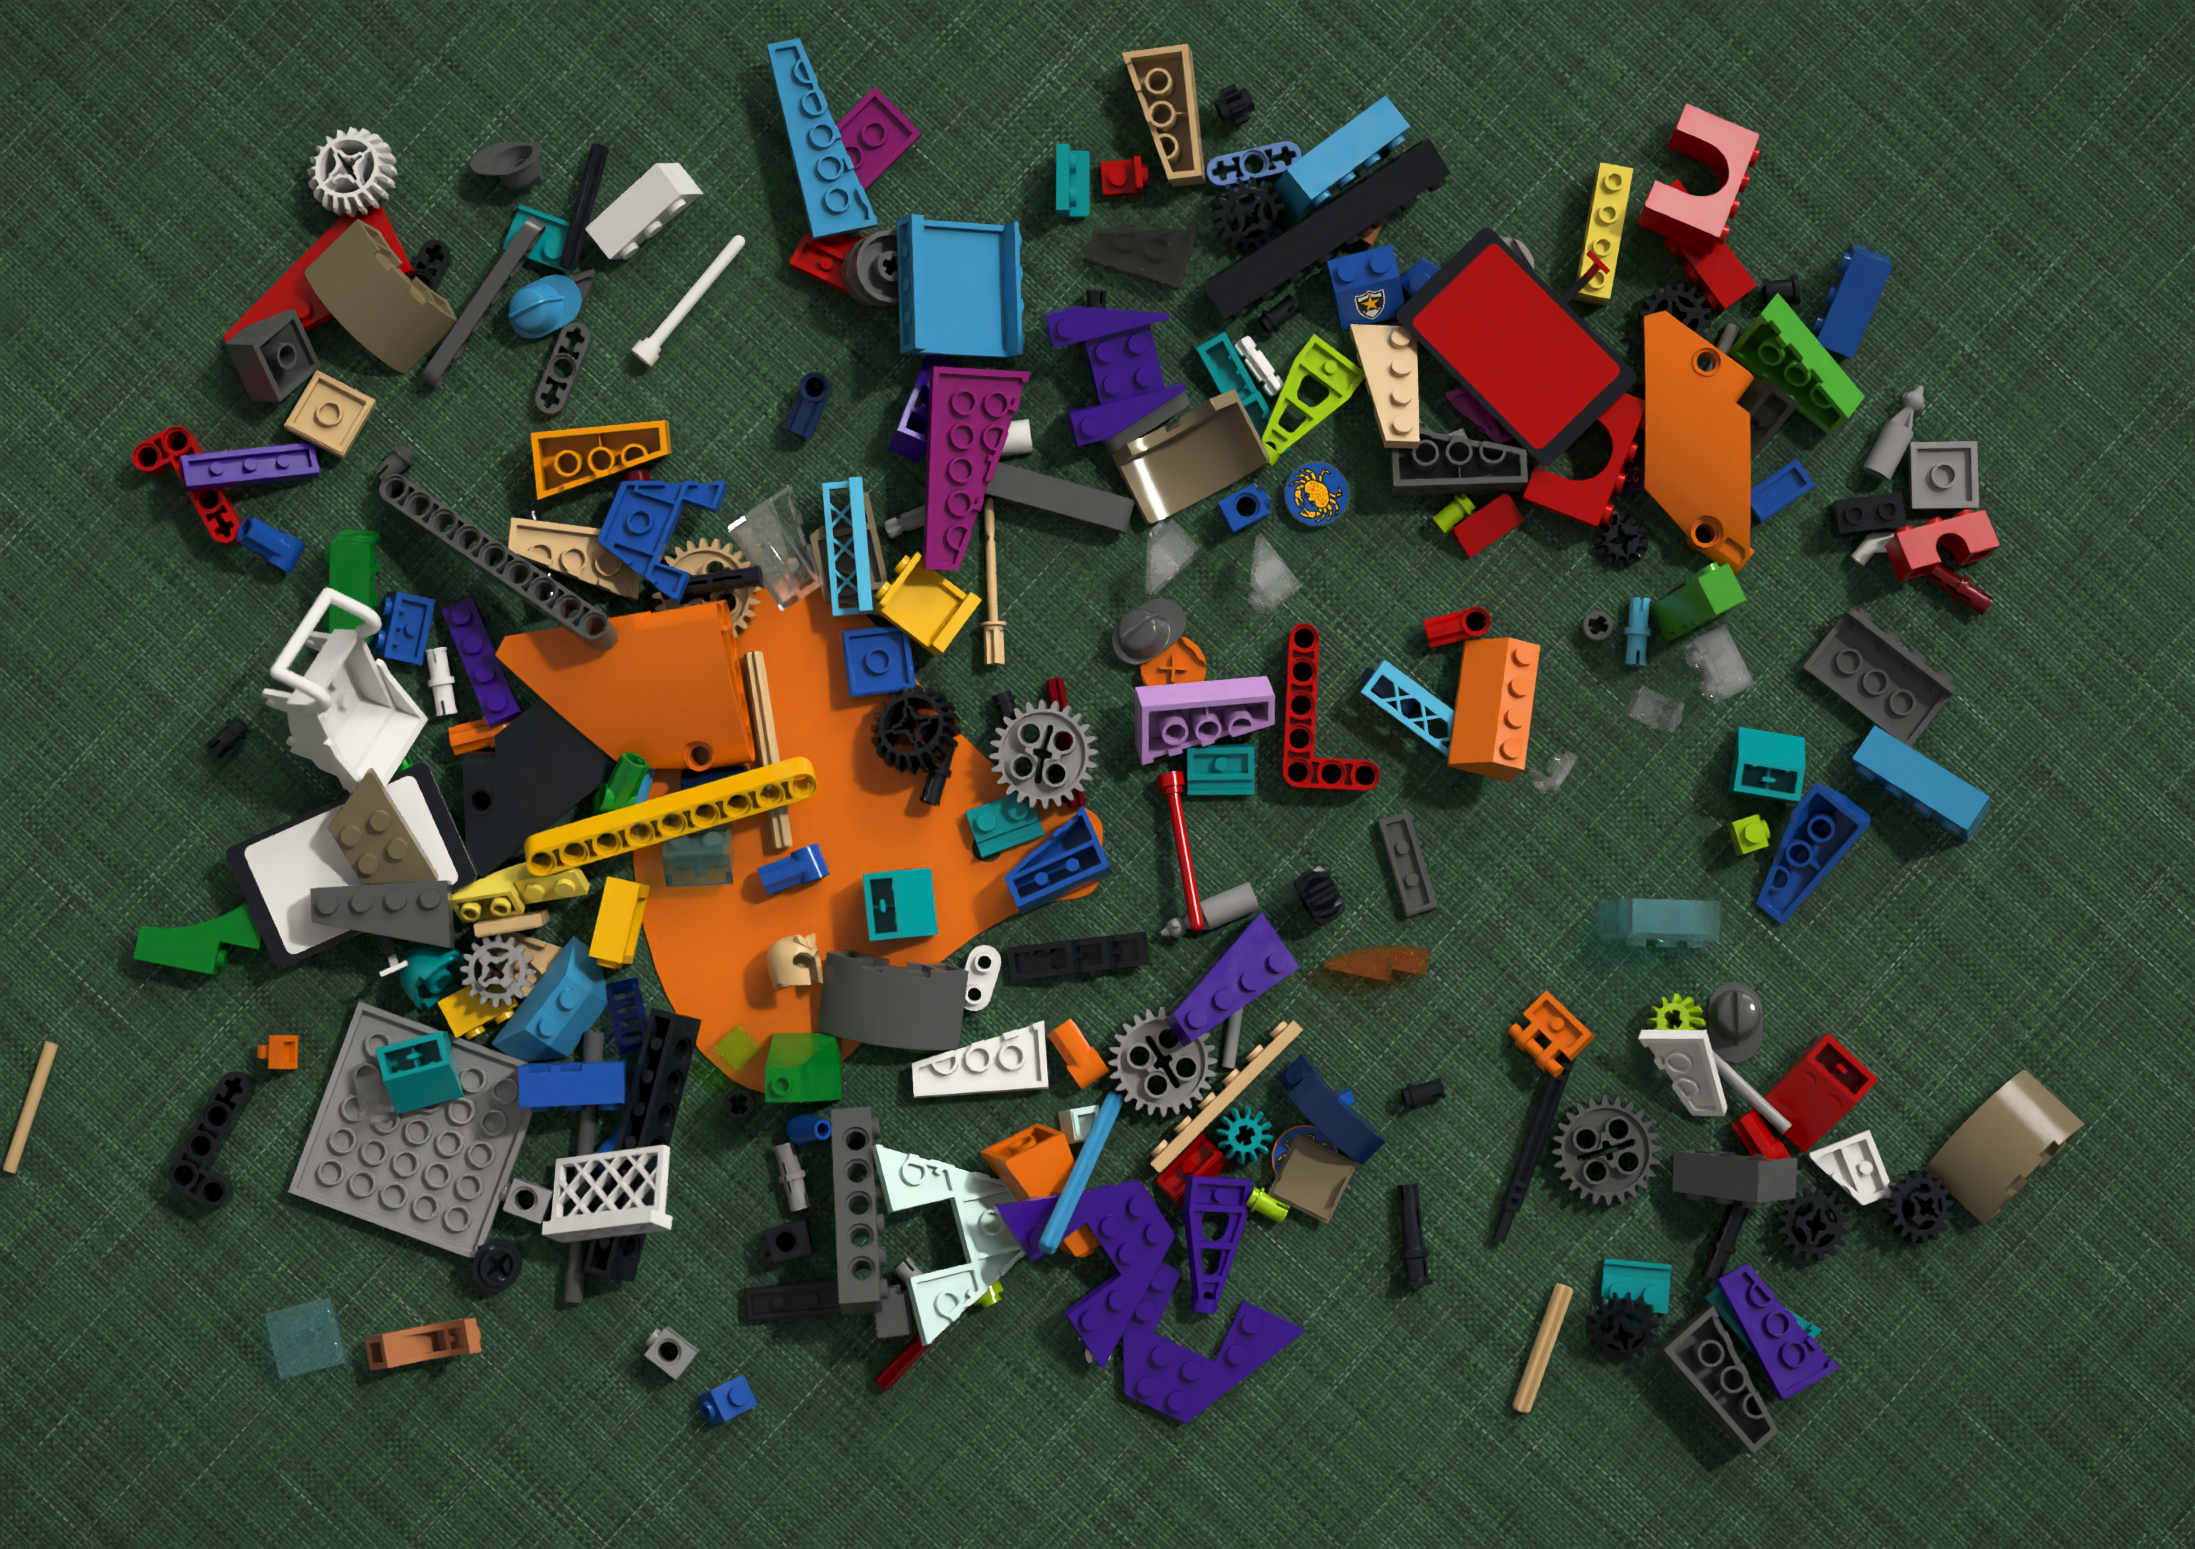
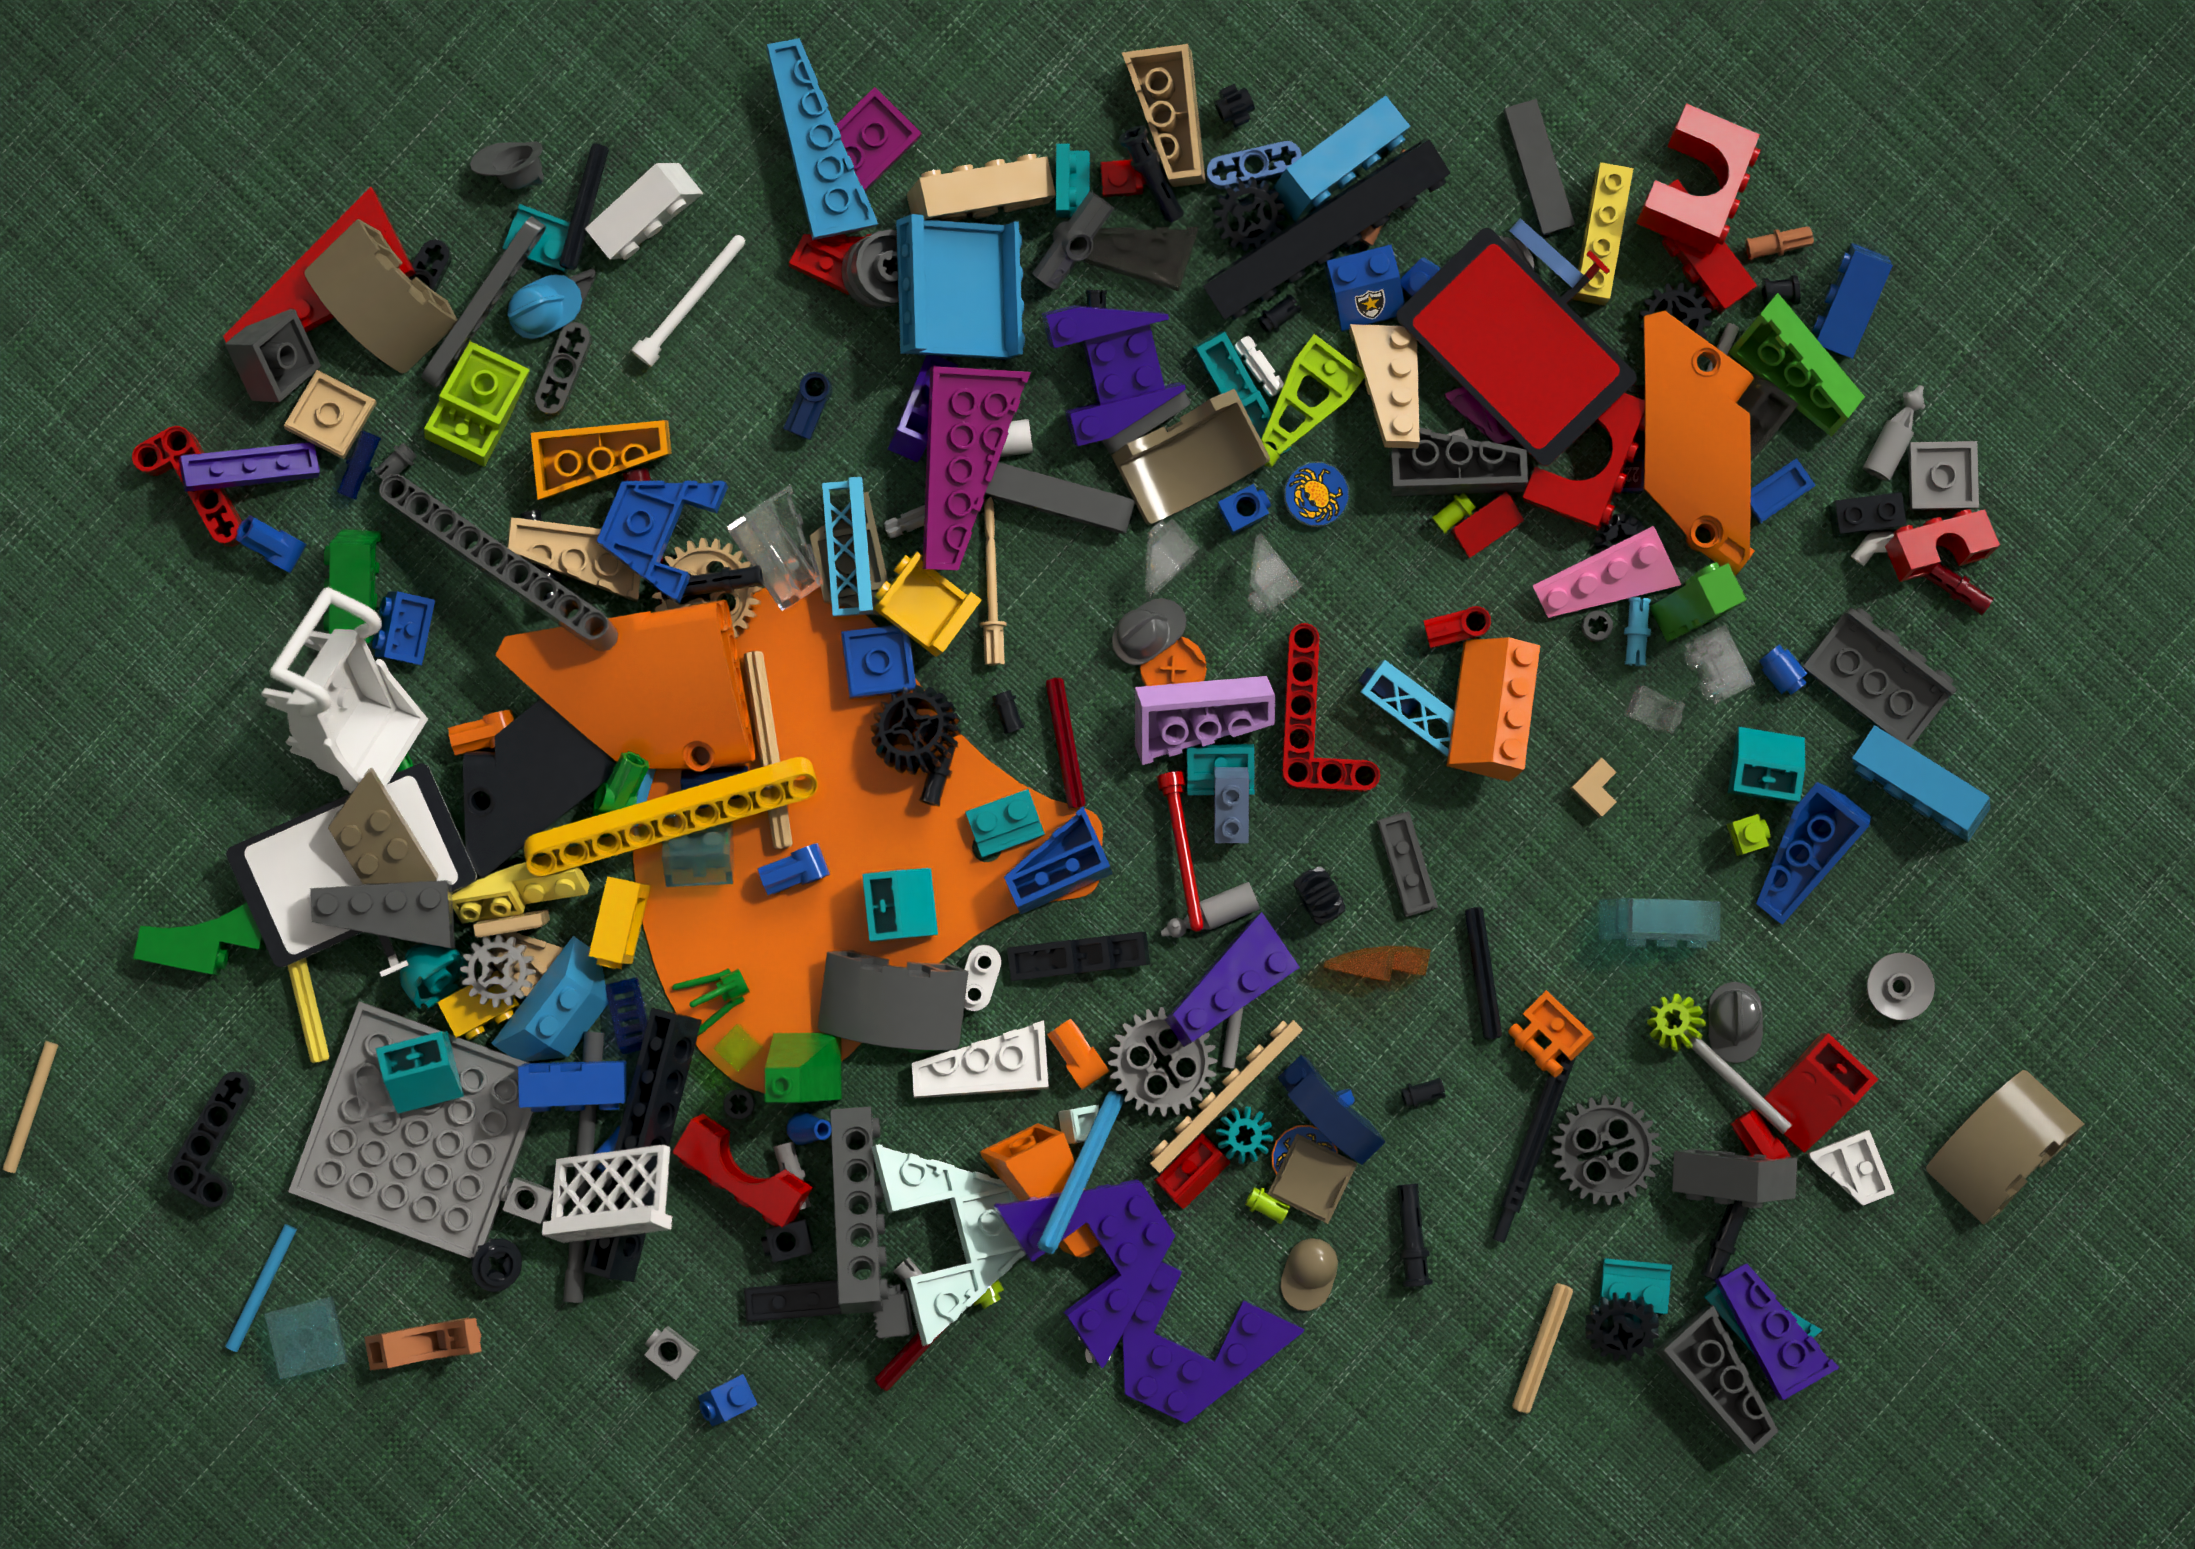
black pin [206,716,250,759] -> none
orange tile [257,1035,299,1069] -> none
white gear [307,127,398,218] -> none
white pin [425,647,458,716] -> none
dark purple plate [441,596,522,729] -> none
tan helmet [766,933,823,989] -> none
light grey gear [989,700,1099,809] -> none
dark purple plate [1183,1175,1252,1313] -> none
clear bracket [1526,750,1579,794] -> none
white wing [1638,1030,1727,1116] -> none
black gear [1776,1188,1851,1261] -> none
black gear [1882,1170,1954,1244] -> none
none -> dark azure bar [225,1224,297,1352]
none -> light yellow axle [288,958,329,1063]
none -> clear blue pin [336,430,382,500]
none -> lime slope [424,341,530,467]
none -> green plant [672,968,750,1037]
none -> red arch [672,1113,813,1227]
none -> tan wedge [907,154,1056,222]
none -> dark grey piece [1032,191,1114,290]
none -> black pin [1119,125,1184,222]
none -> sand blue brick [1214,767,1249,843]
none -> dark tan cap [1281,1238,1338,1311]
none -> black axle [1465,907,1502,1040]
none -> dark grey tile [1504,99,1575,236]
none -> medium blue beam [1509,218,1584,288]
none -> bright pink wing [1533,526,1681,618]
none -> tan piece [1570,758,1616,818]
none -> nougat axle [1745,226,1814,260]
none -> blue brick [1759,644,1808,695]
none -> light grey dish [1867,953,1935,1020]

